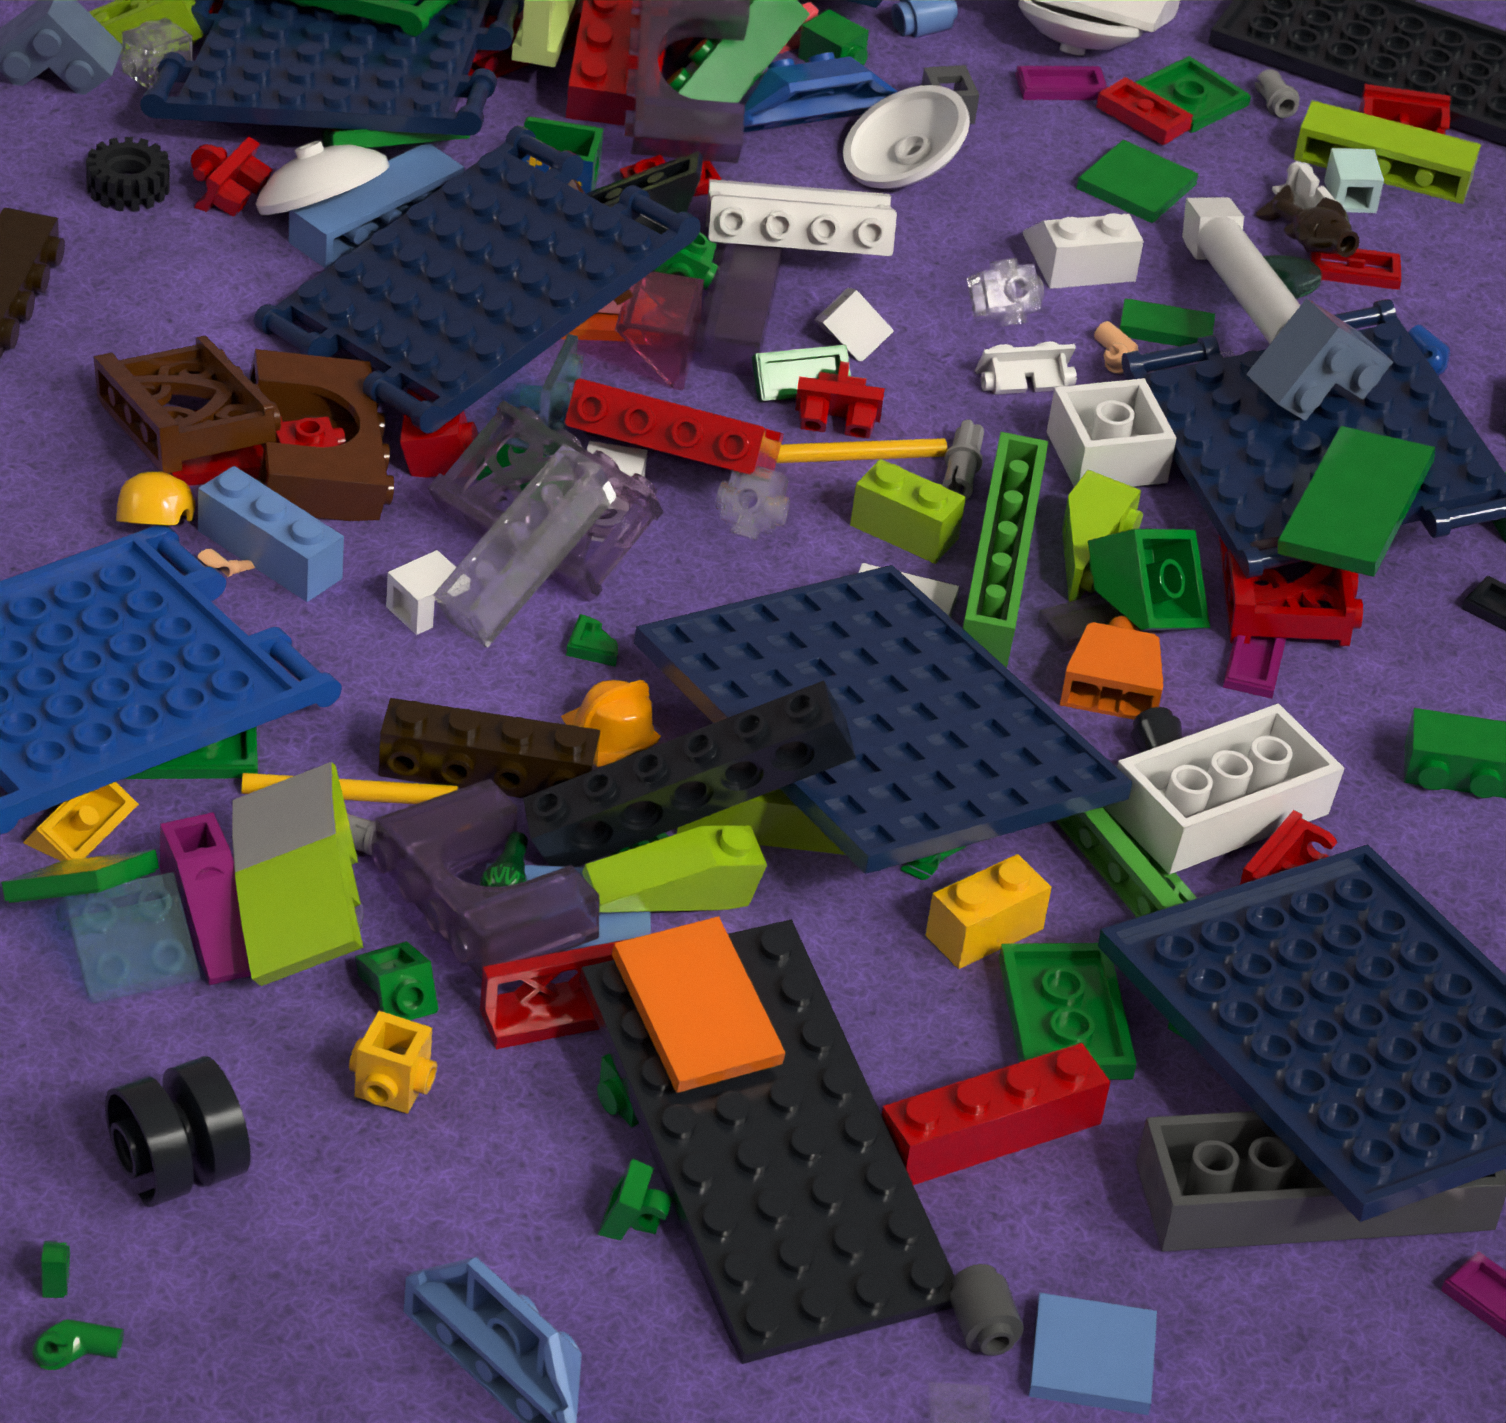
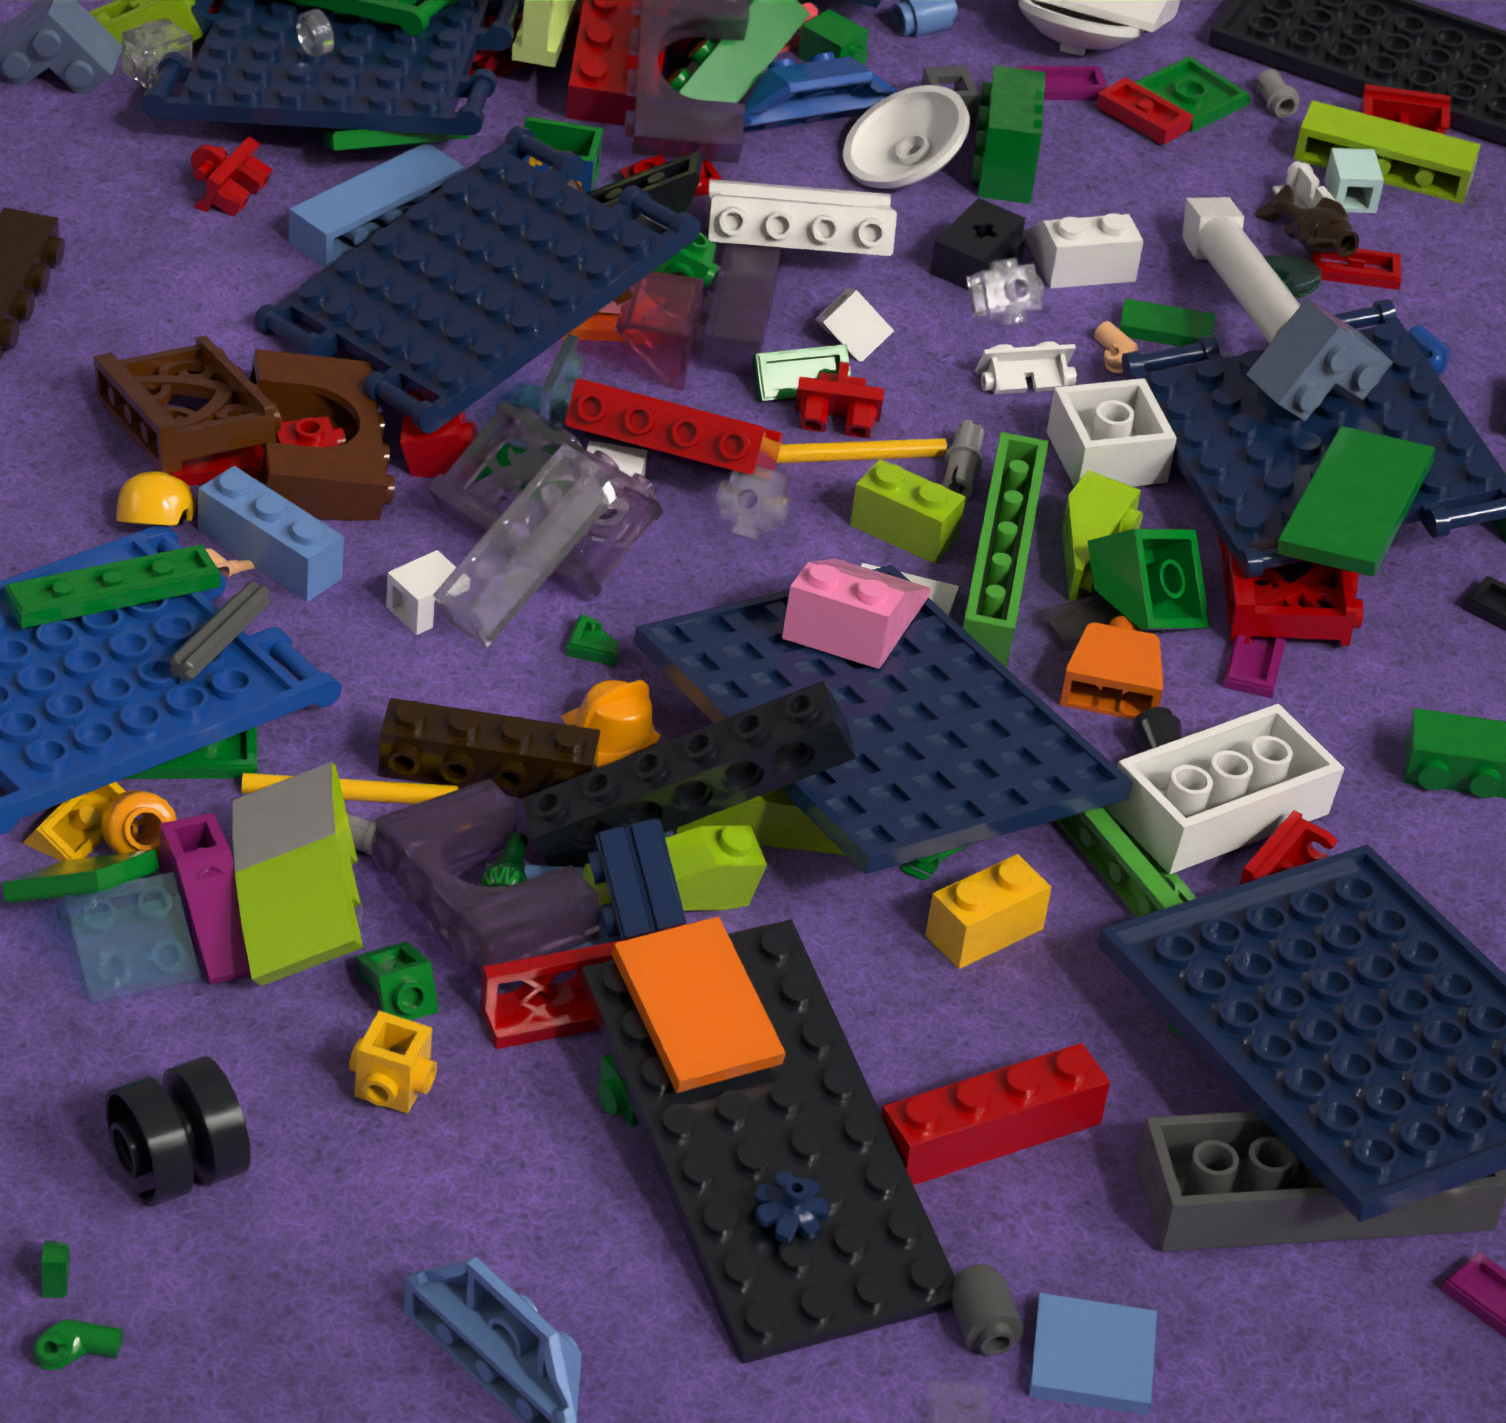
black tyre [86,137,170,212] -> none
white dish [256,141,389,215] -> none
green tile [598,1158,672,1240] -> none
green plate [999,943,1137,1080] -> none
green tile [1076,139,1199,224] -> none
none -> green tile [4,545,221,629]
none -> light orange head [101,790,177,859]
none -> dark grey axle [169,581,270,682]
none -> clear tile [296,9,334,57]
none -> dark blue brick [587,818,687,941]
none -> dark blue plant [754,1171,830,1244]
none -> bright pink slope [782,558,930,669]
none -> black brick [930,198,1027,294]
none -> green wedge [970,65,1046,204]

